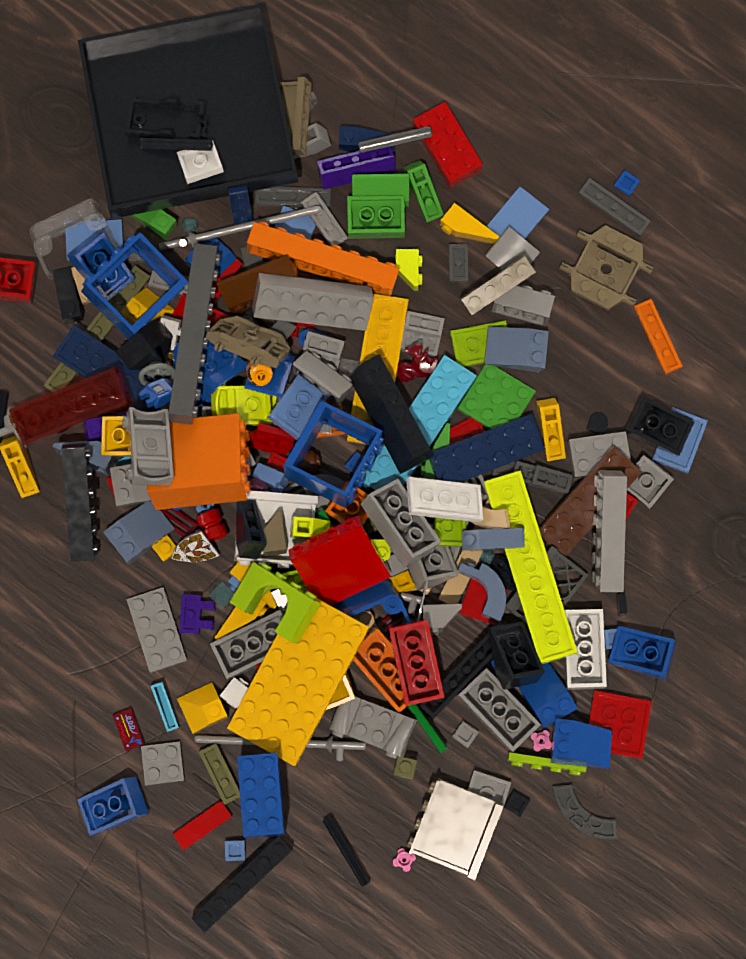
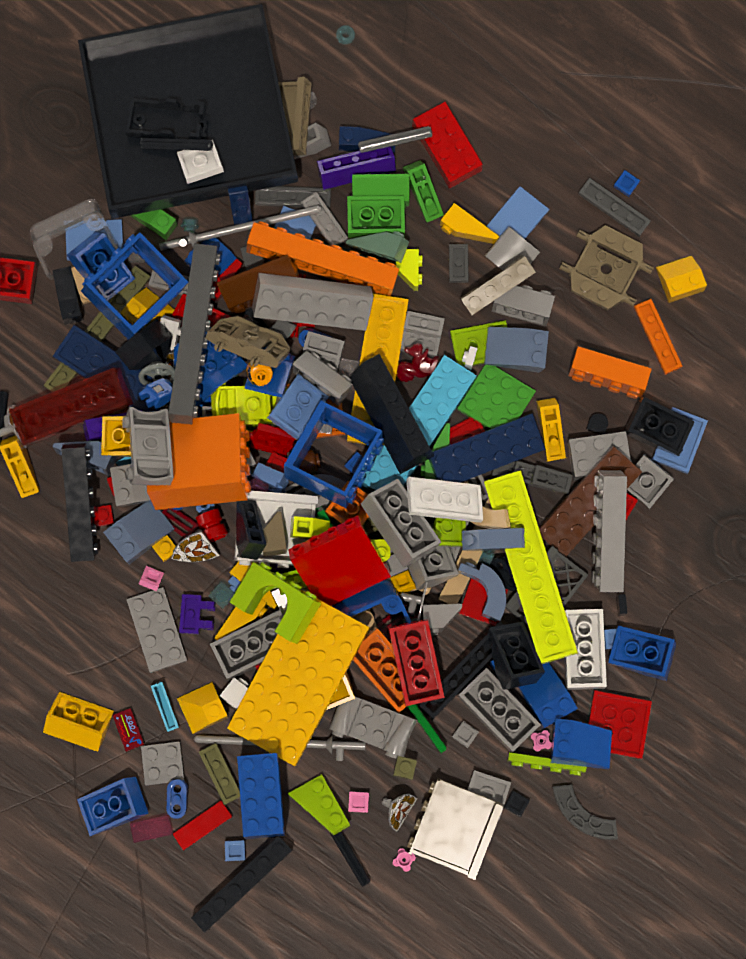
none -> yellow slope [43,692,114,752]
none -> red plate [93,505,114,527]
none -> clear pink tile [130,815,173,843]
none -> bright pink plate [139,566,164,591]
none -> blue plate [166,779,188,819]
none -> lime wing [288,775,350,835]
none -> clear light blue plate [336,26,355,44]
none -> sand green slope [346,231,409,263]
none -> bright pink plate [348,792,369,813]
none -> shield [382,794,417,832]
none -> white plate [462,346,477,370]
none -> orange brick [568,346,652,399]
none -> yellow slope [656,256,707,303]

